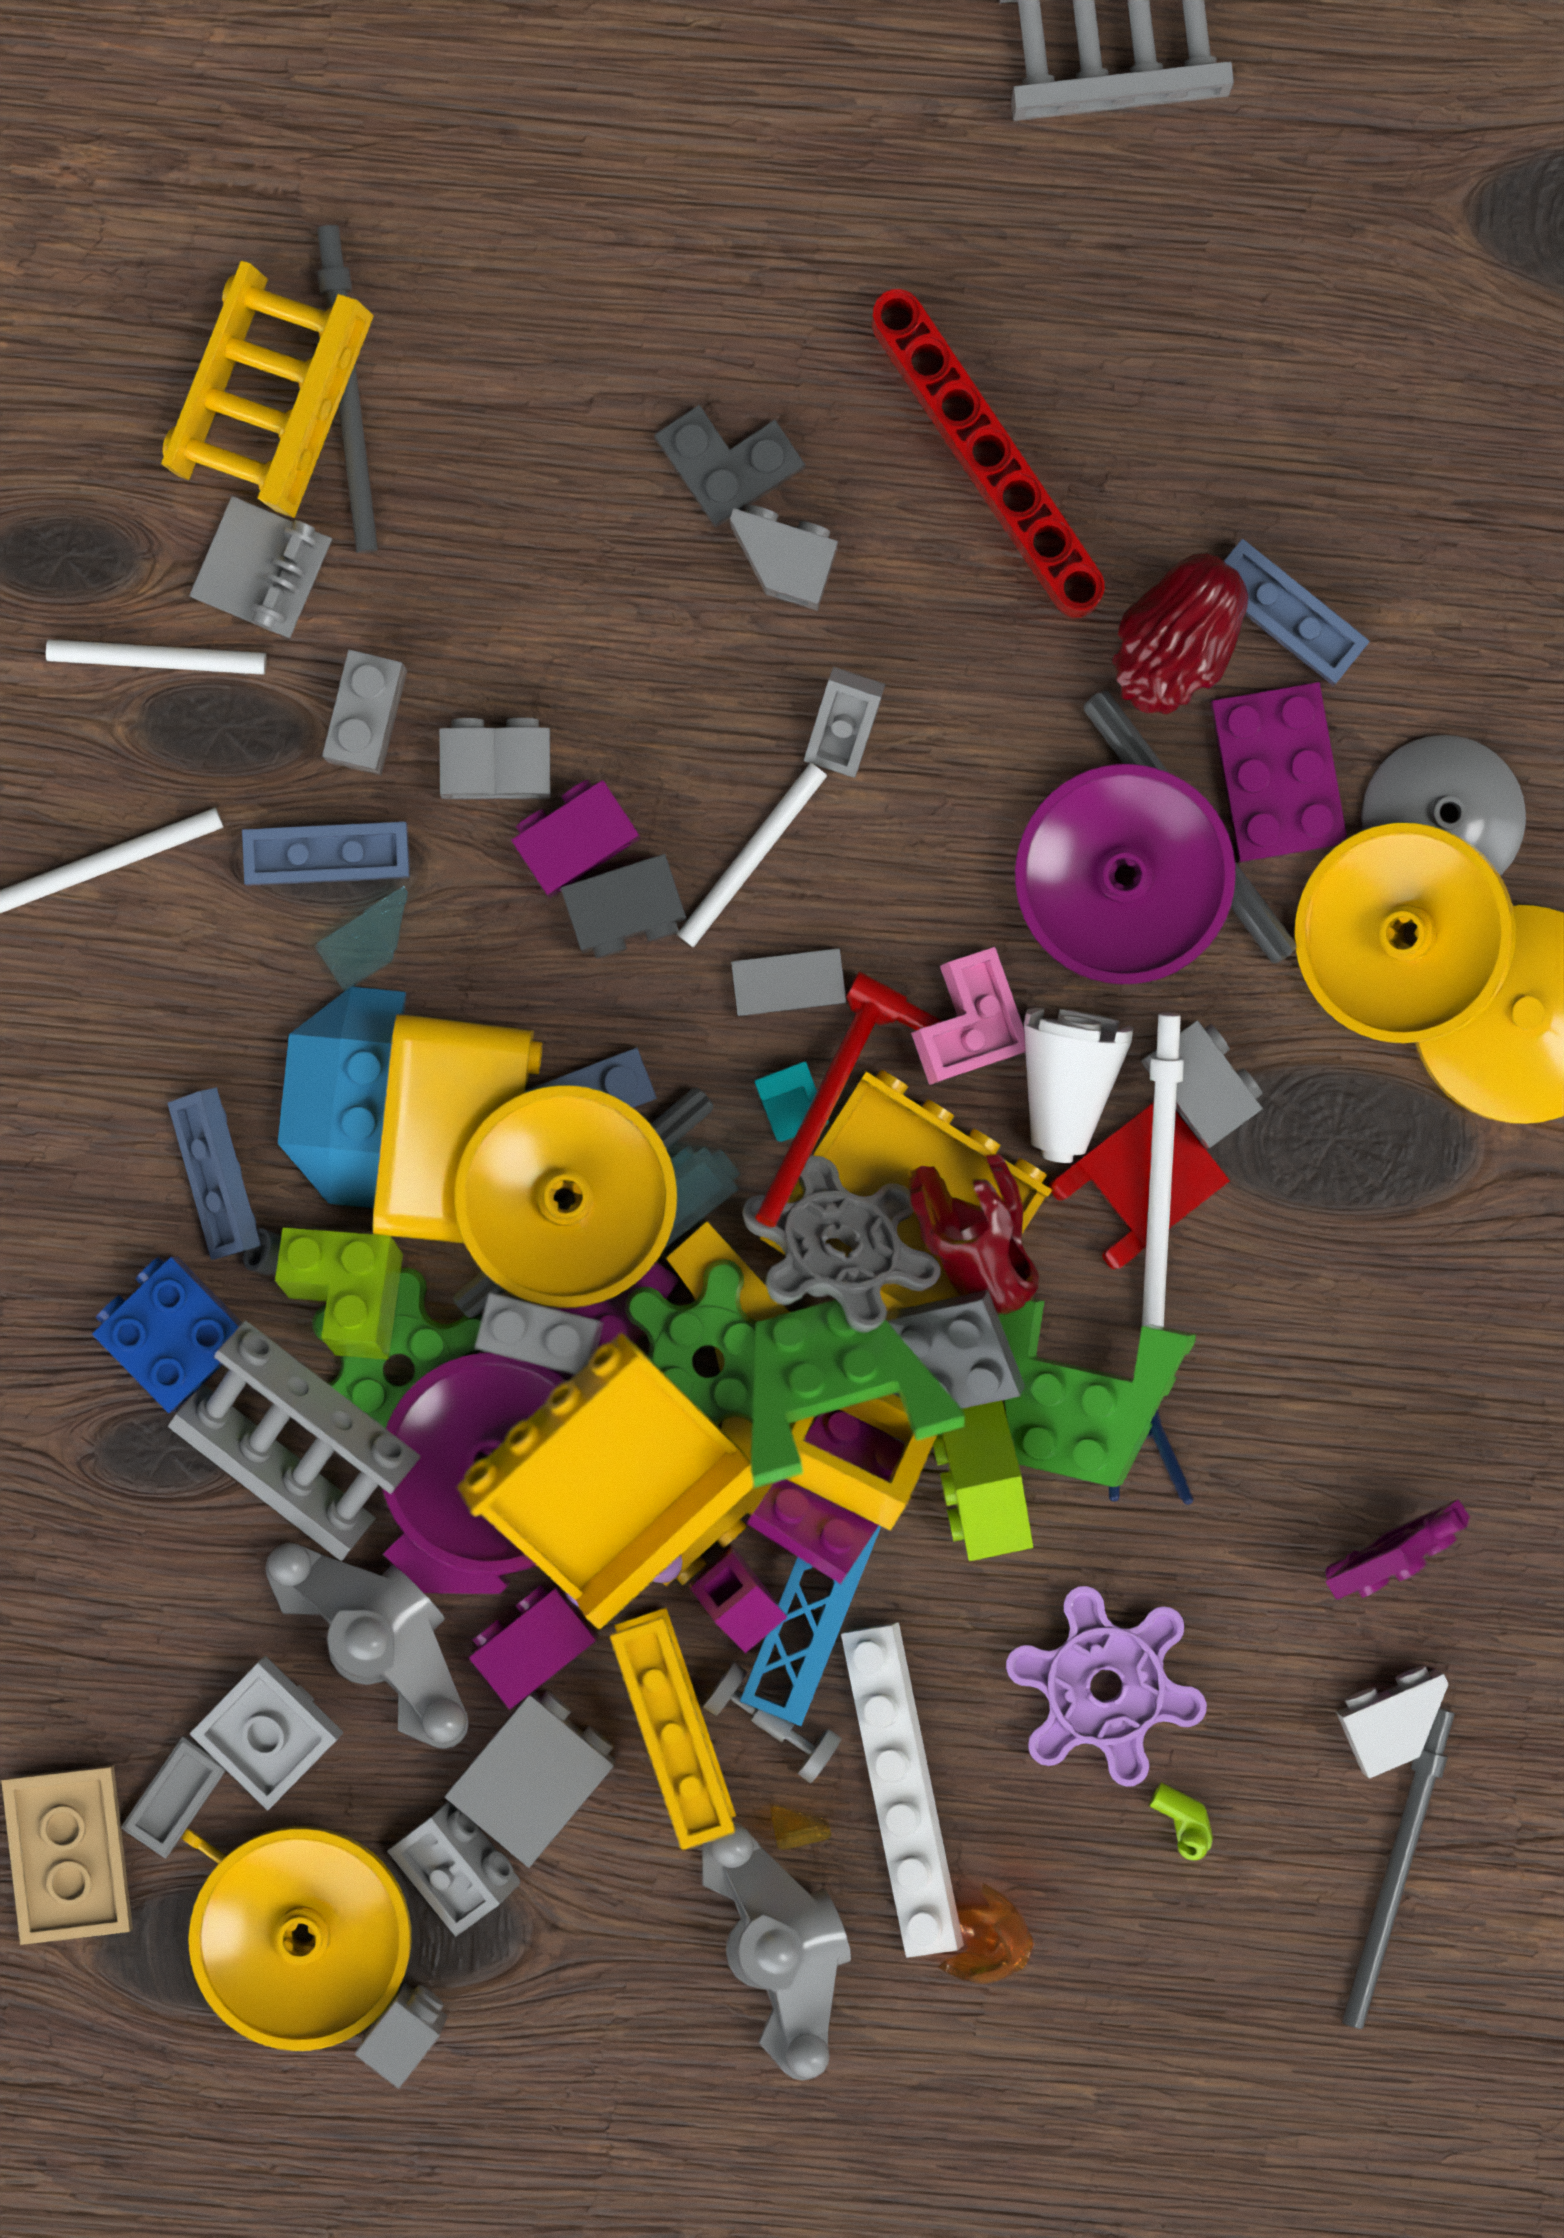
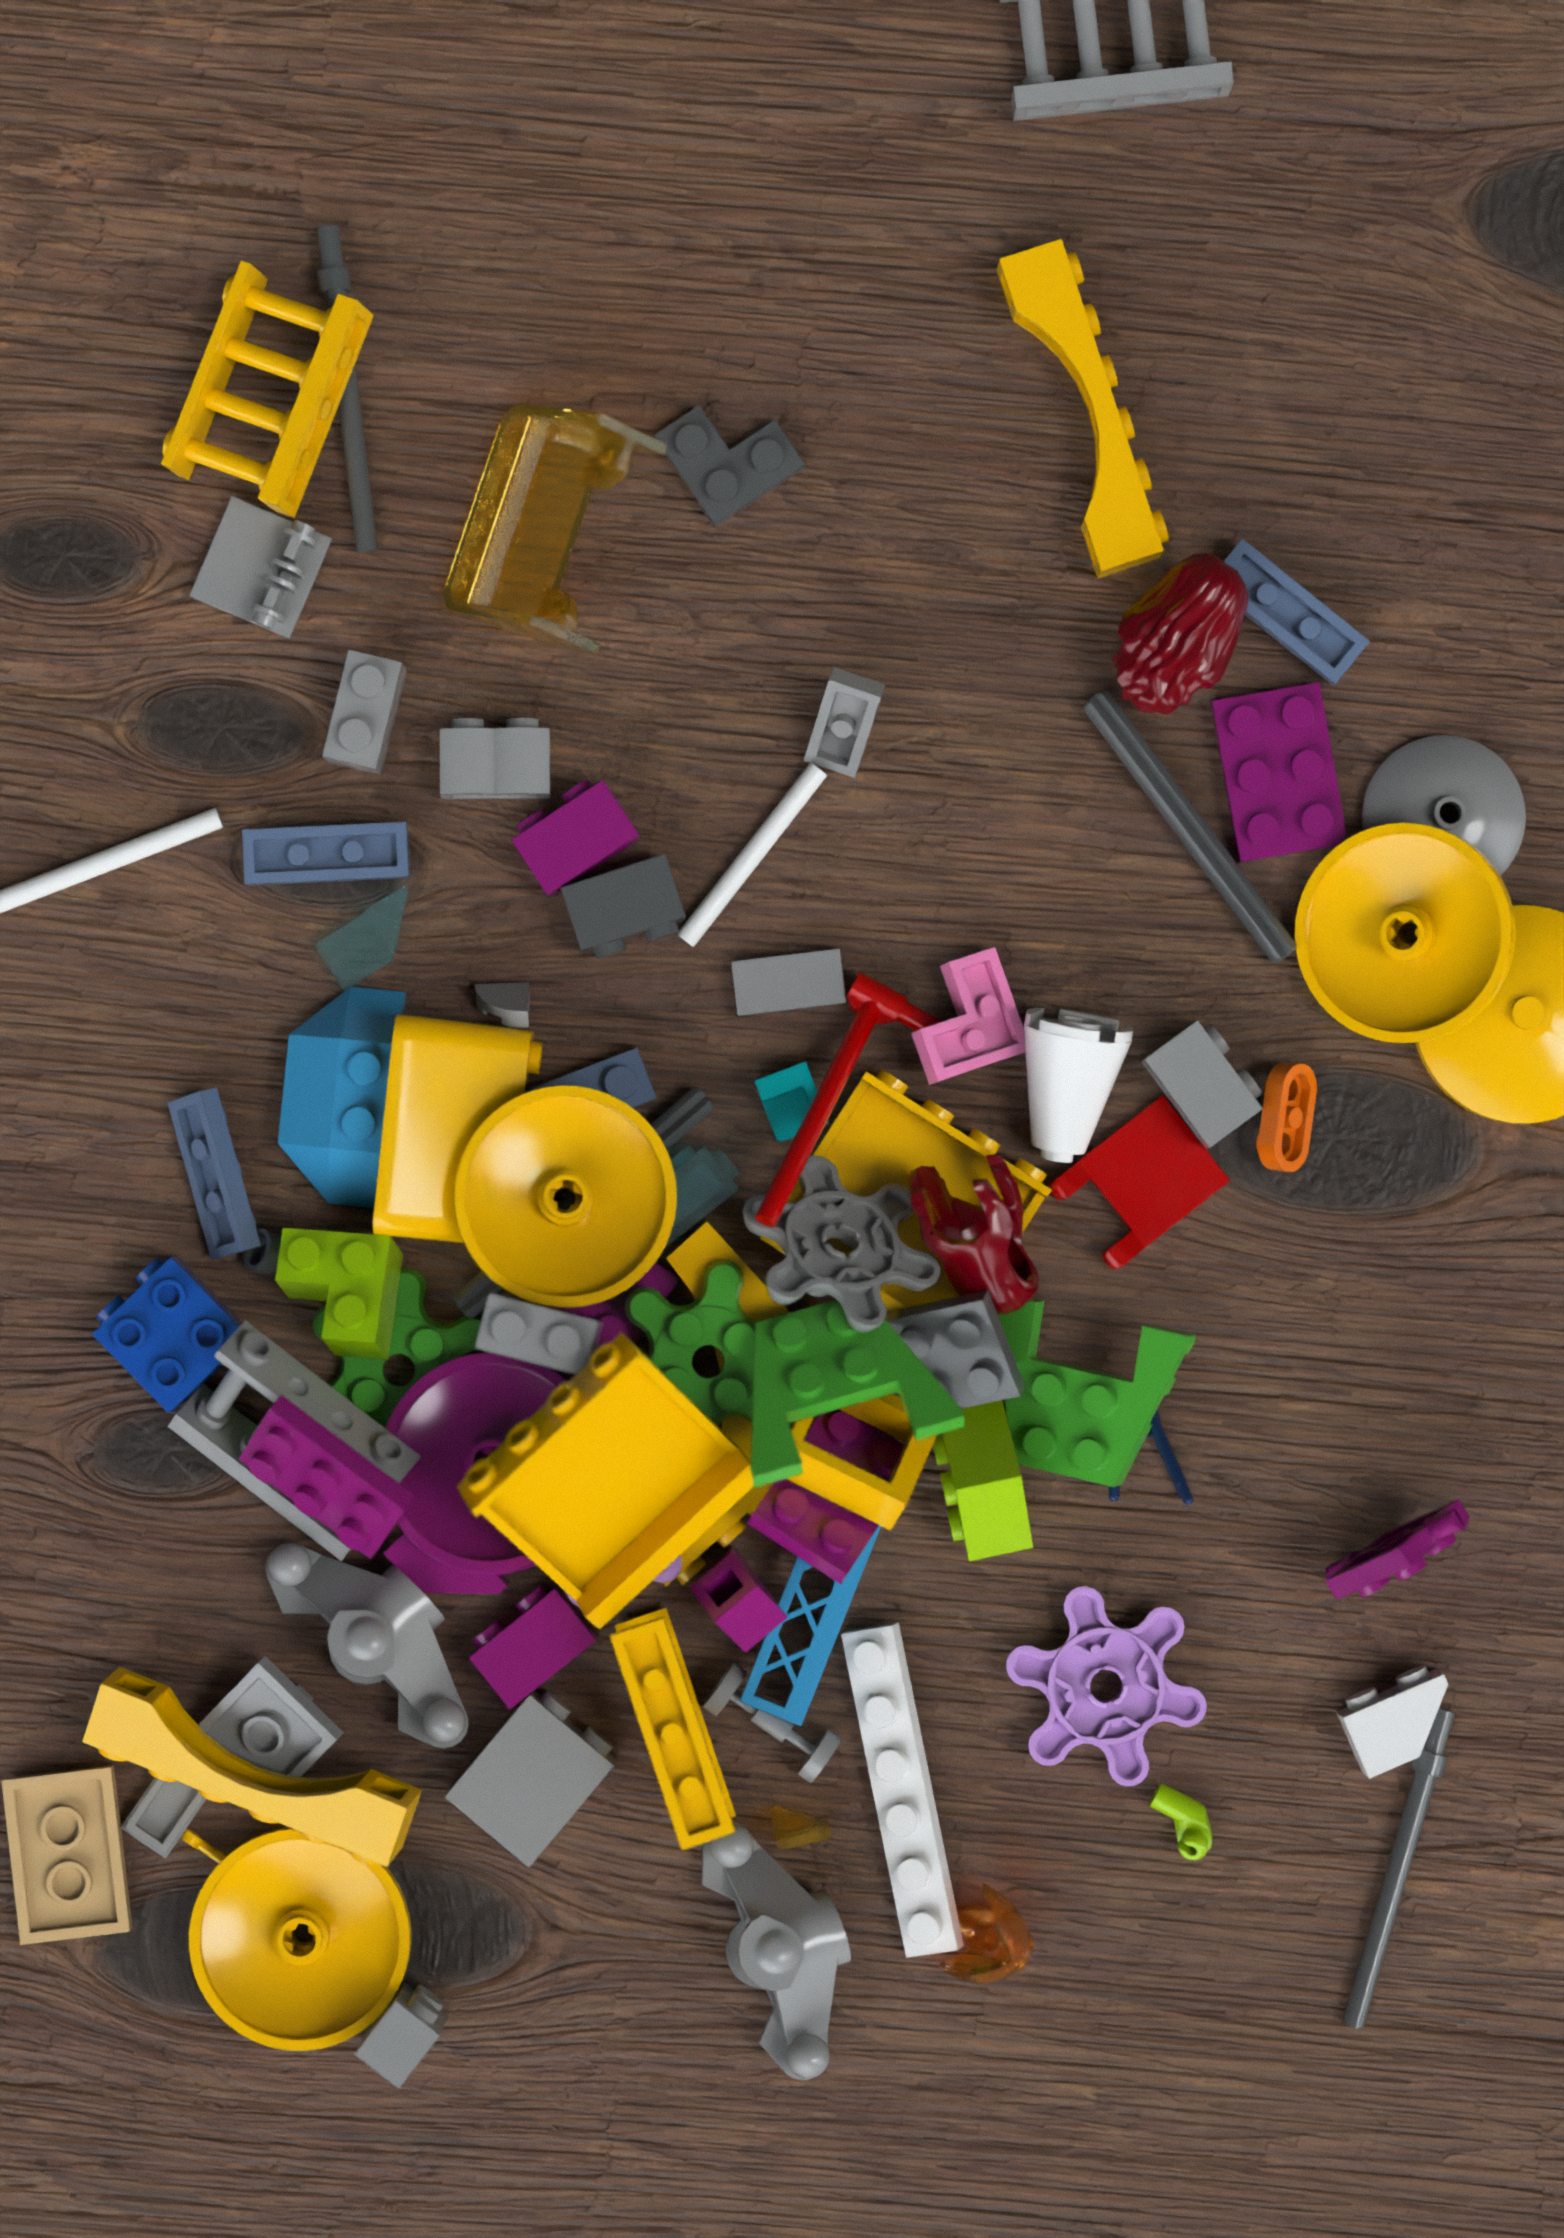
white bar [46,639,266,675] -> none
light grey bracket [387,1801,520,1937] -> none
light grey slope [730,505,838,611] -> none
red beam [872,289,1105,618] -> none
magenta dish [1015,764,1236,984] -> none
white bar [1142,1012,1184,1327] -> none
none -> yellow arch [82,1666,422,1867]
none -> magenta plate [239,1394,416,1559]
none -> clear yellow windscreen [444,404,668,653]
none -> light grey tile [475,982,530,1028]
none -> yellow arch [997,239,1169,579]
none -> orange plate [1256,1062,1317,1172]

